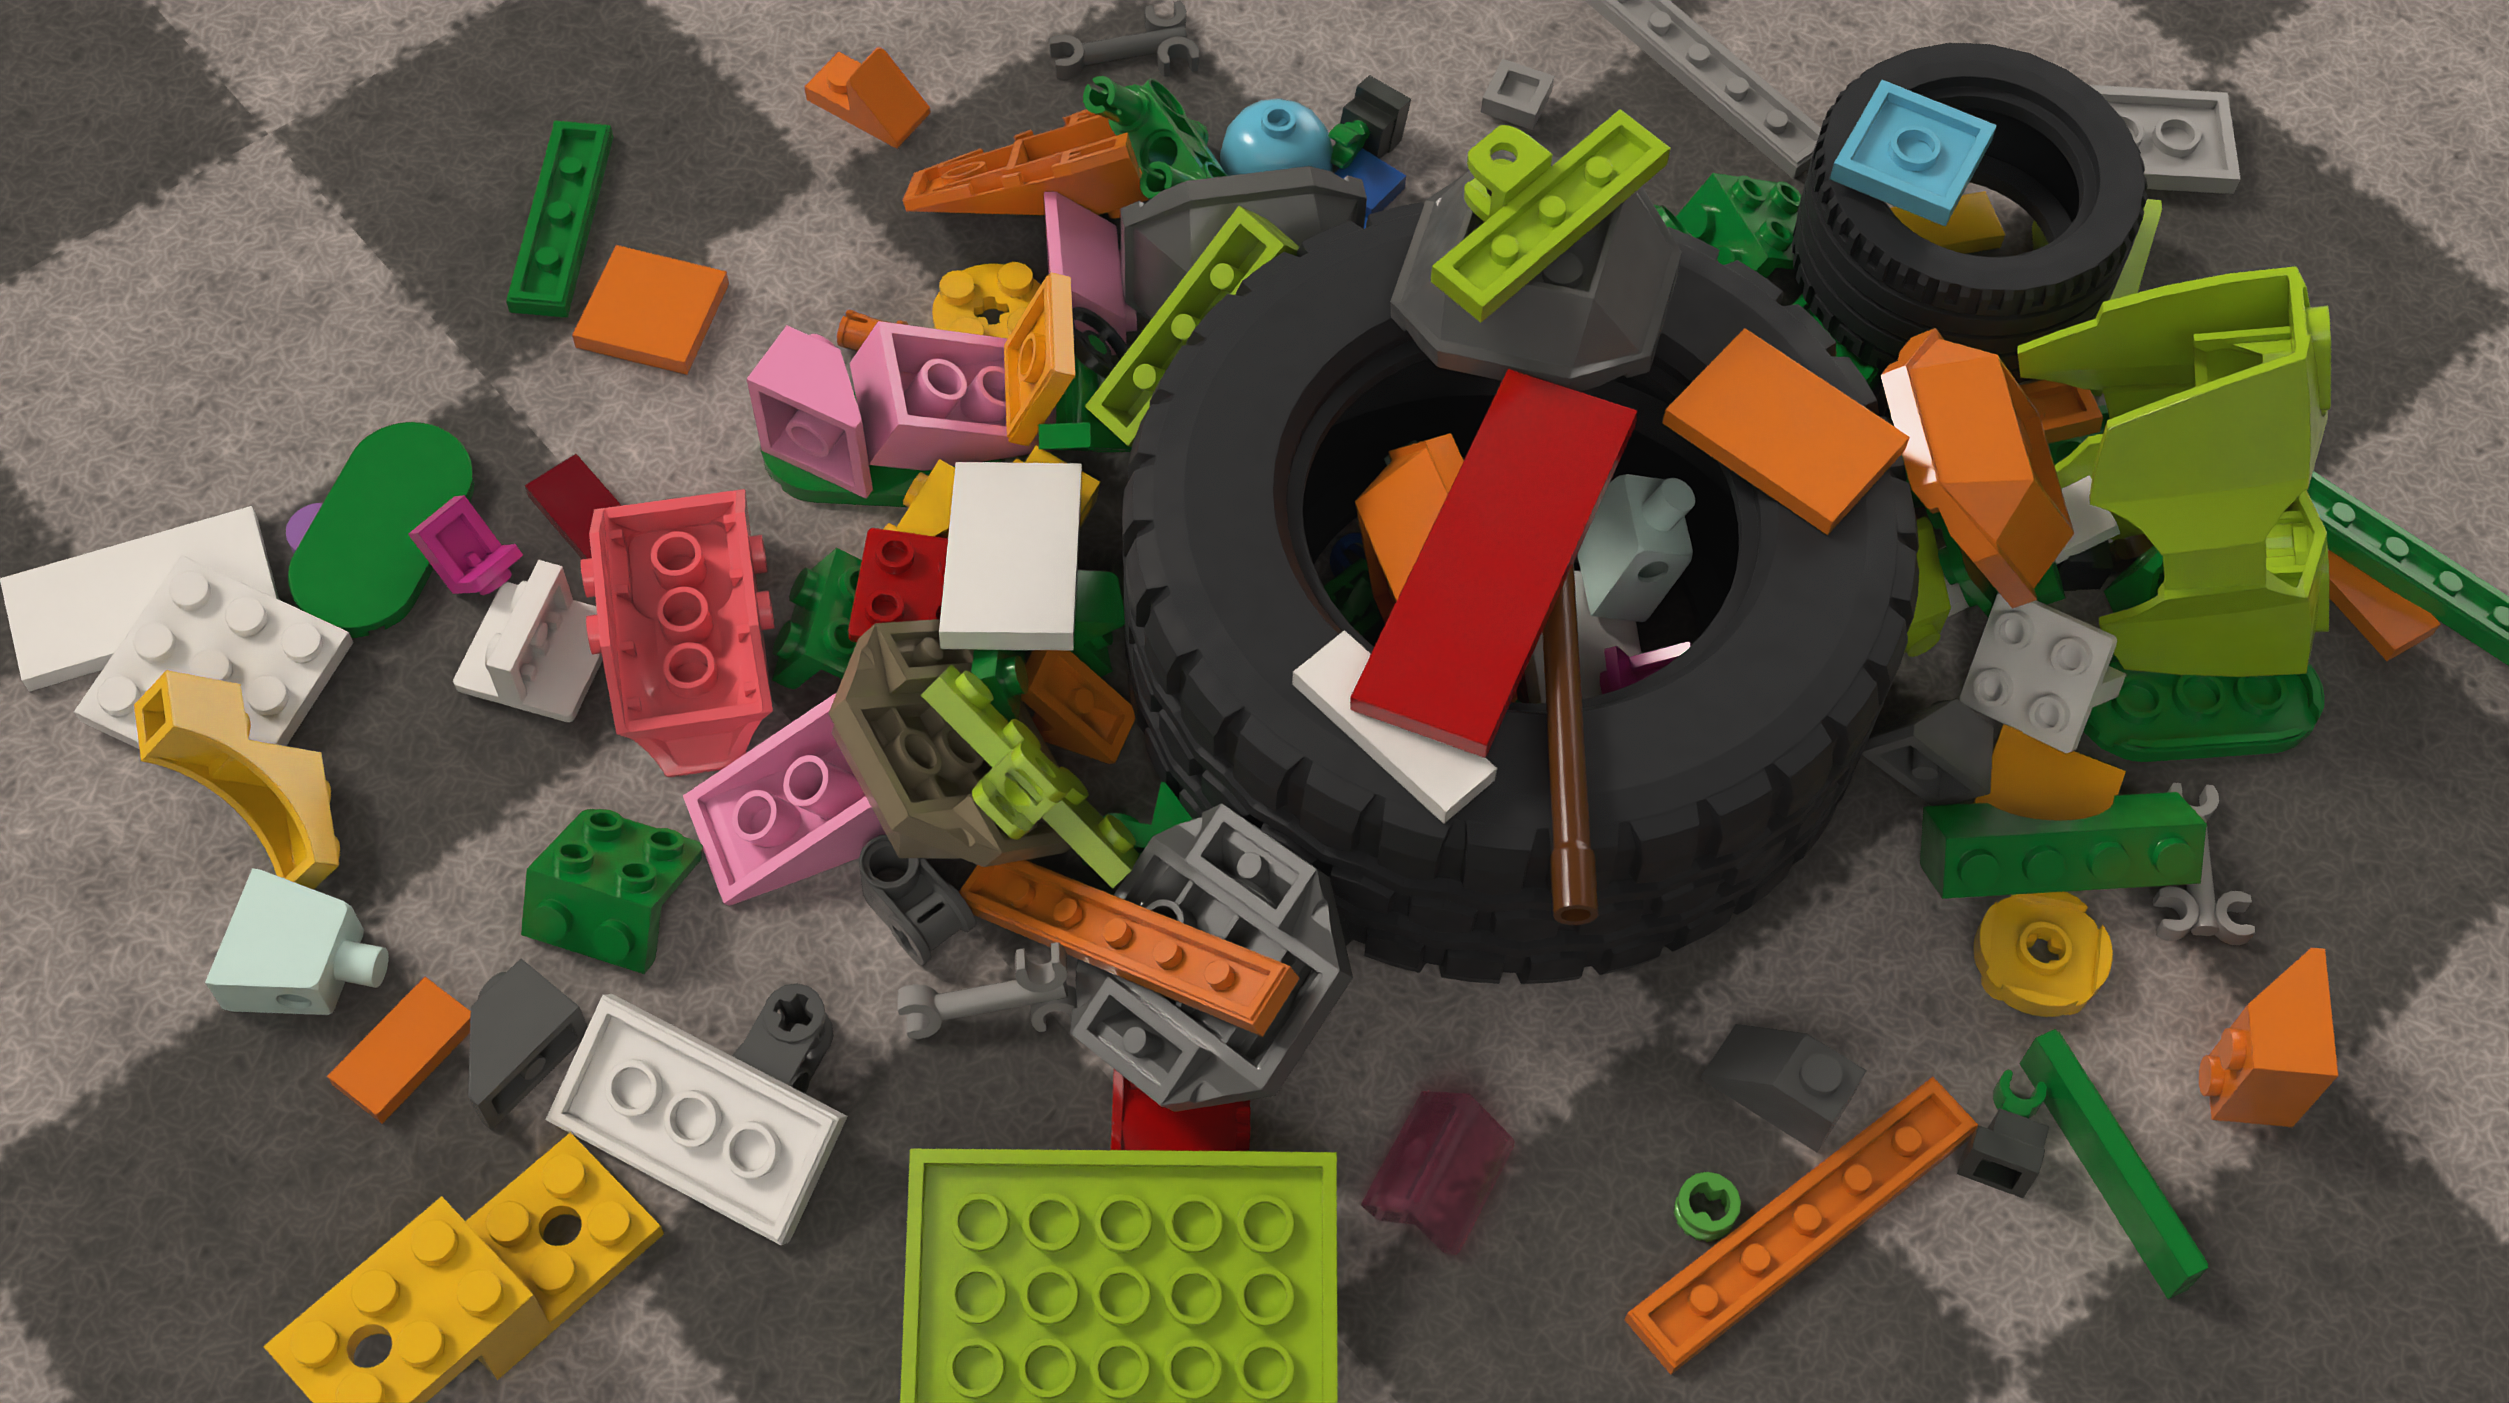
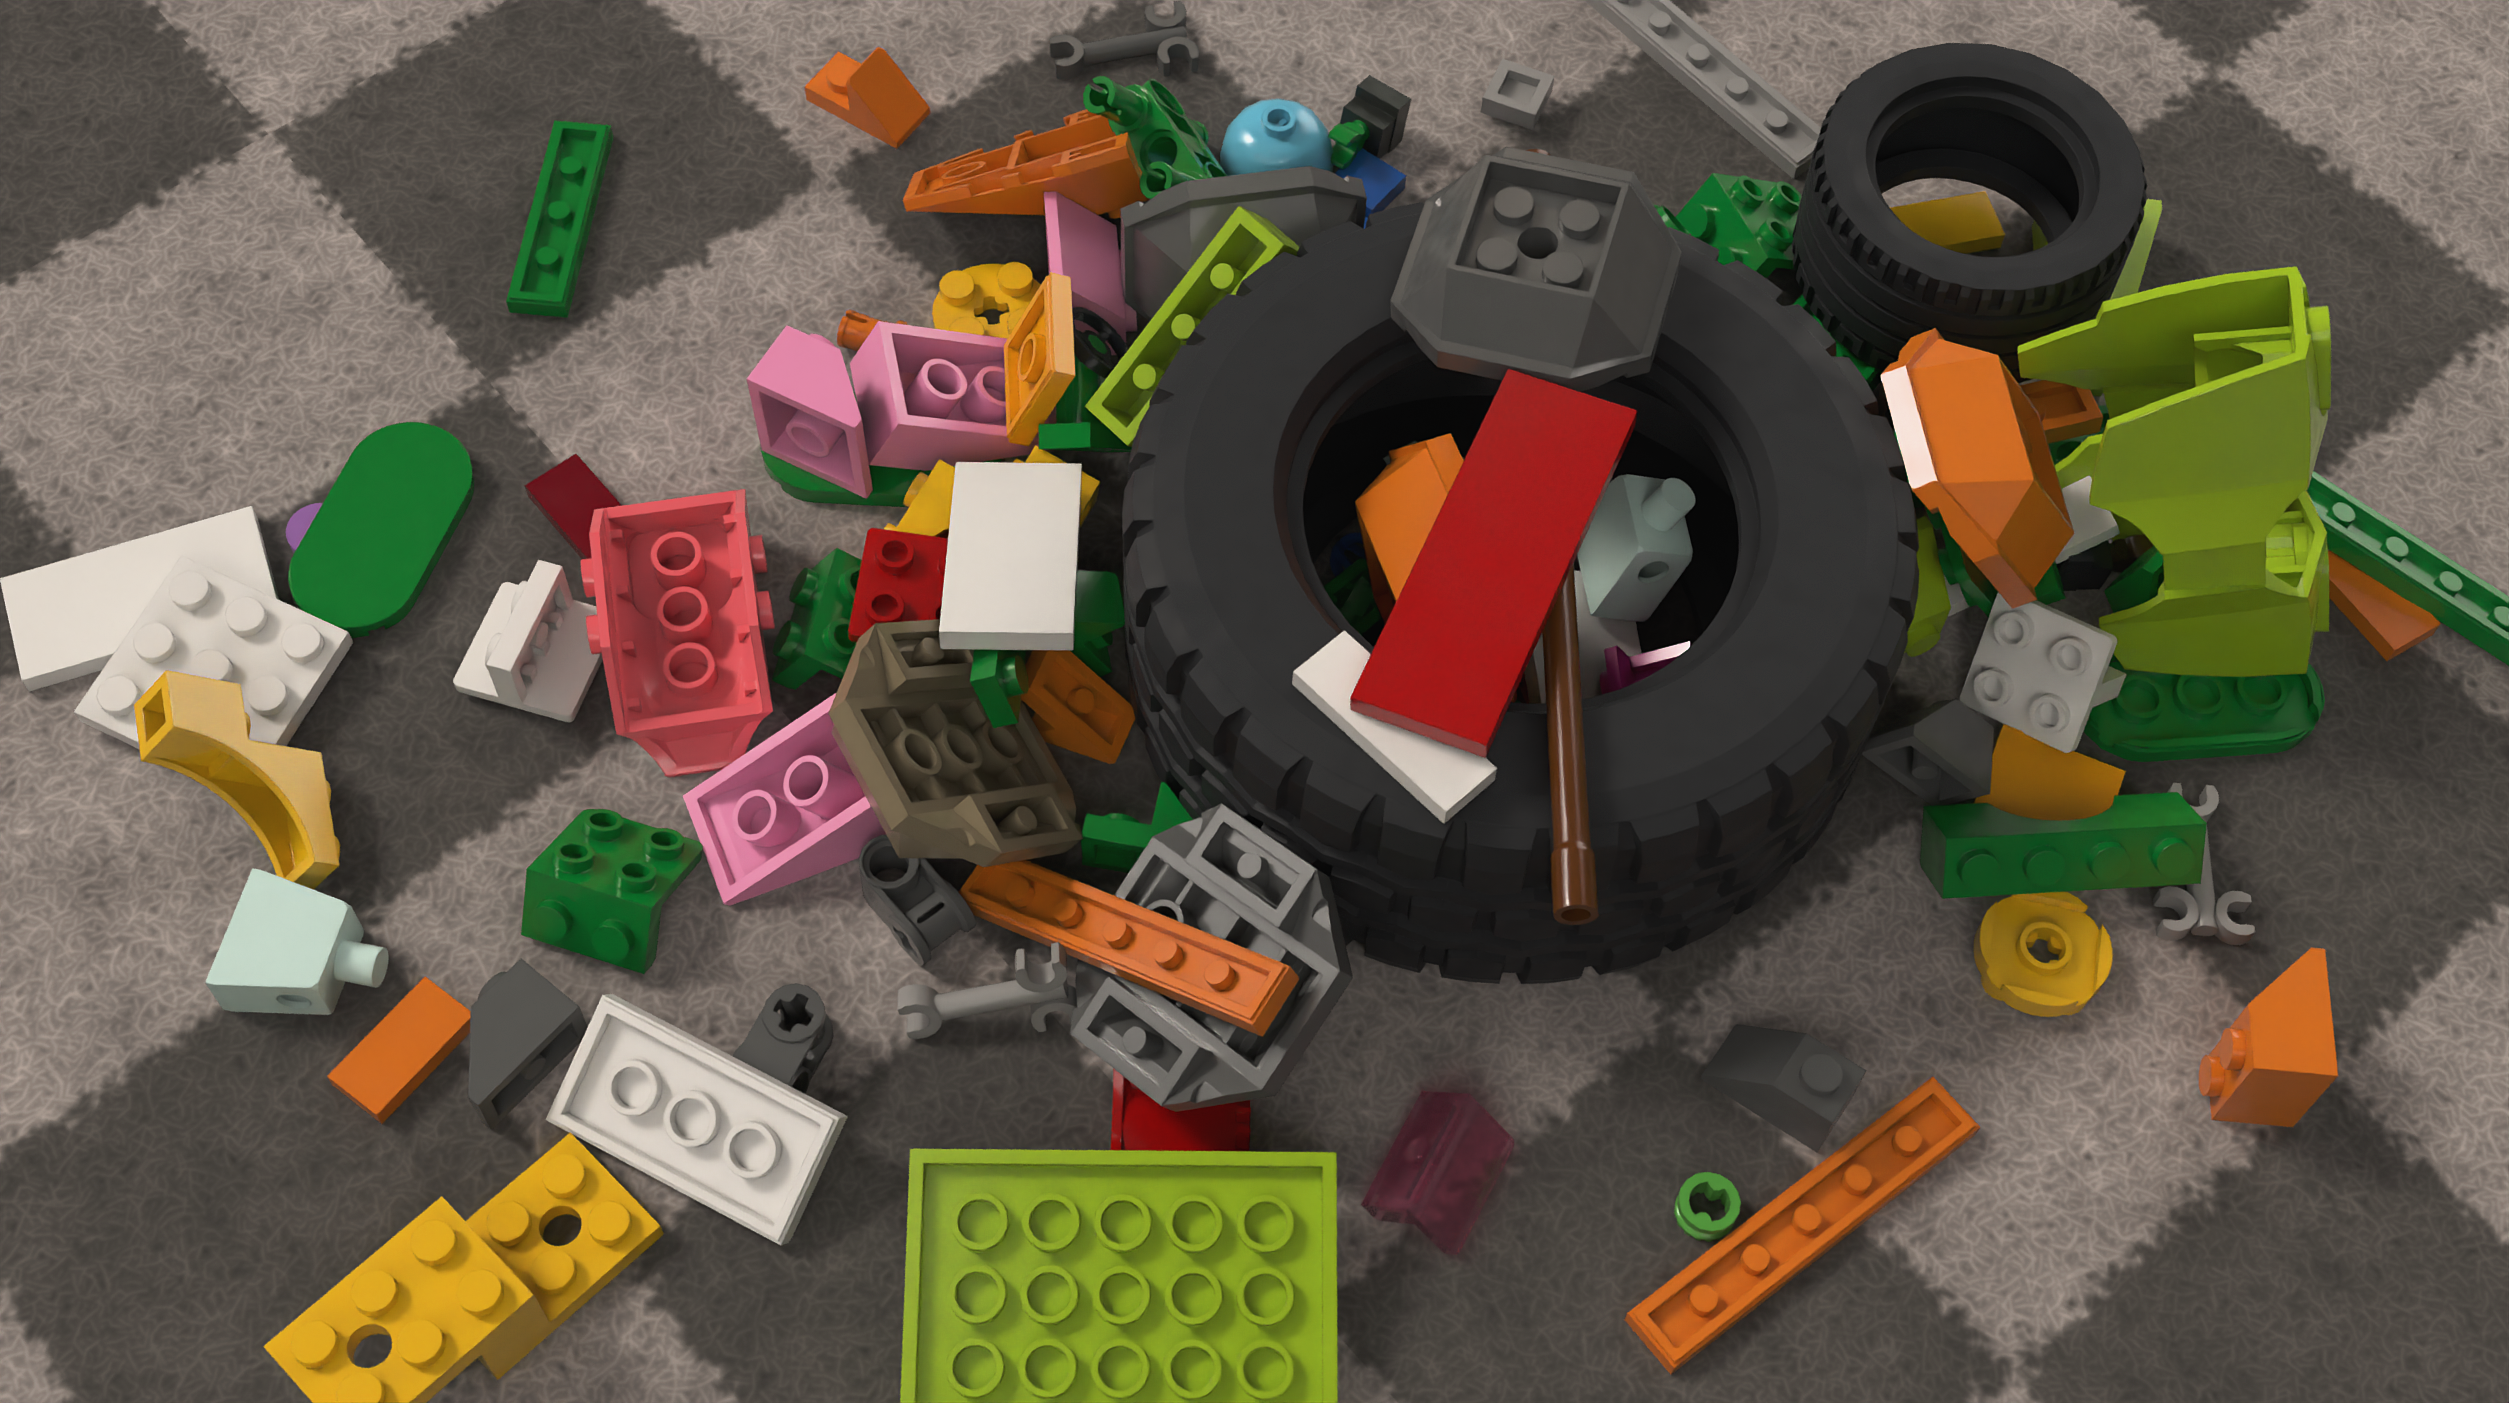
dark pink bracket [408,495,523,595] -> none
orange tile [572,245,729,375] -> none
lime plate [921,664,1139,889] -> none
lime plate [1431,109,1671,323] -> none
orange tile [1662,328,1910,535] -> none
medium azure plate [1830,80,1997,227] -> none
pearl dark grey piece [1957,1069,2050,1198] -> none
green tile [2019,1029,2209,1299] -> none
light grey plate [2090,85,2241,194] -> none

